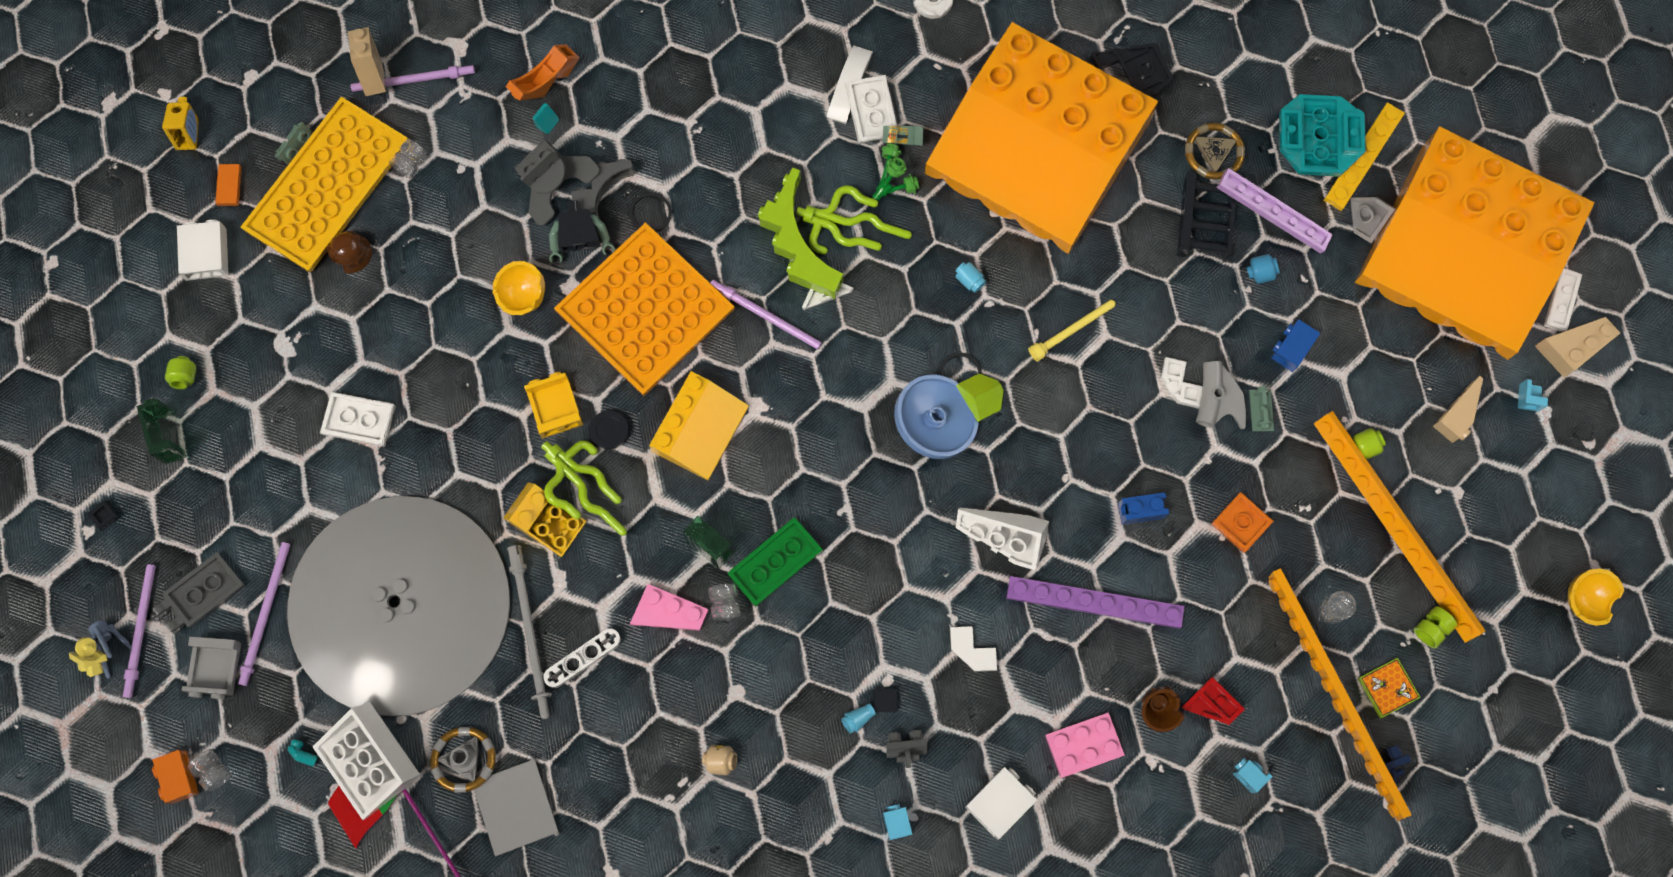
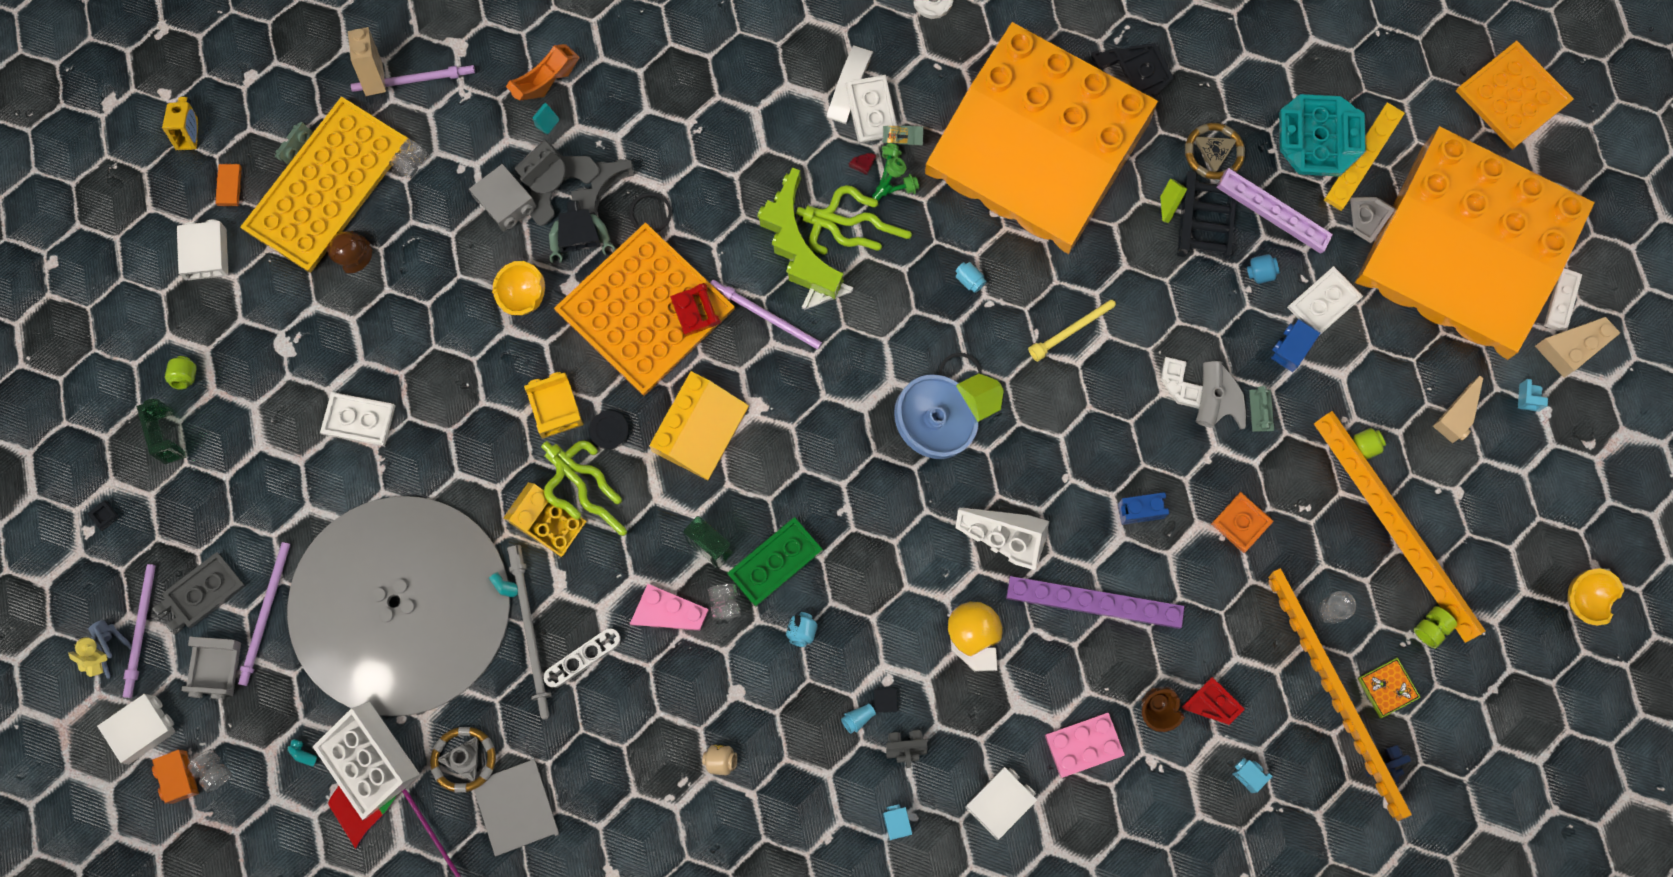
none -> white brick [97,694,176,765]
none -> light grey panel [469,164,536,232]
none -> teal arm [489,572,518,597]
none -> red plate [670,283,721,337]
none -> medium azure head [786,612,818,647]
none -> dark red tile [849,153,876,175]
none -> yellow cylinder [948,601,1003,656]
none -> lime tile [1160,179,1187,223]
none -> white tile [1287,266,1363,336]
none -> light orange plate [1456,41,1574,150]

